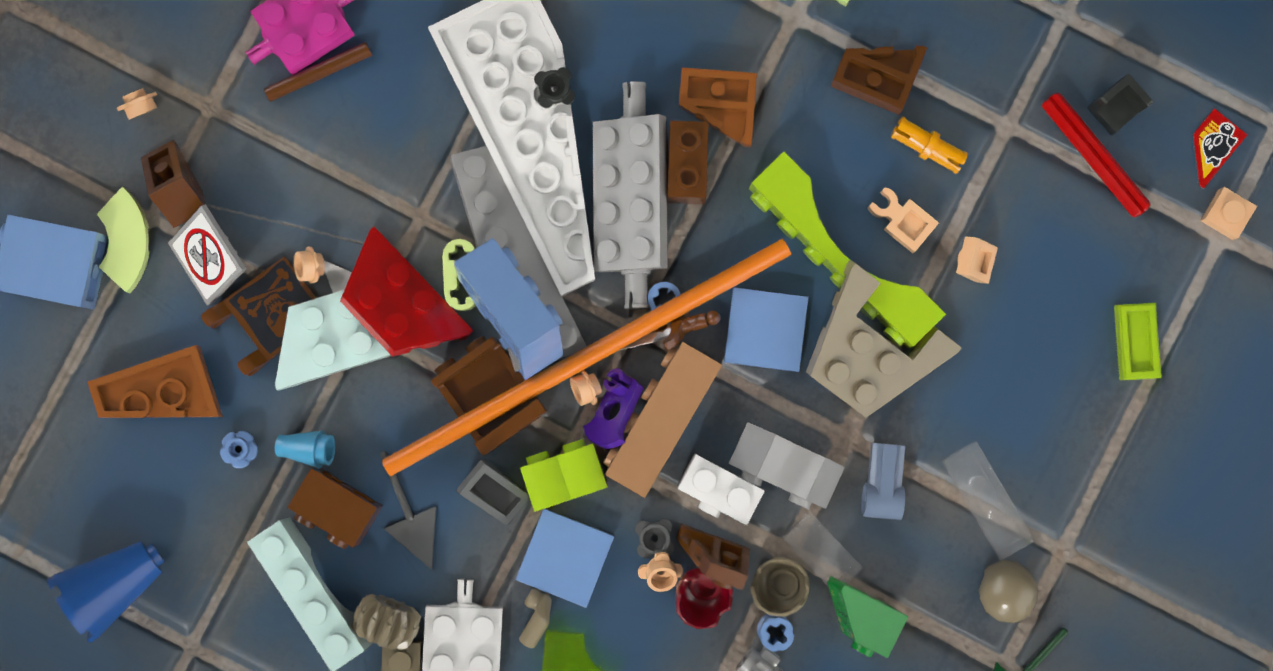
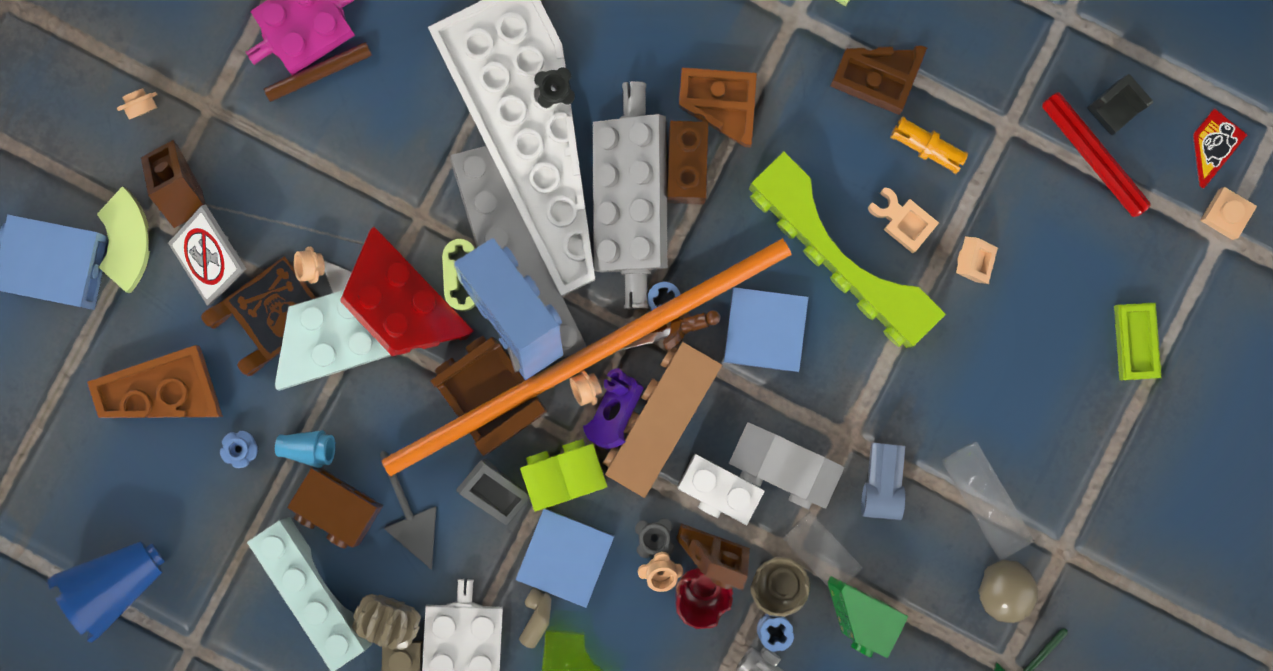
wing [806,260,962,418] -> none

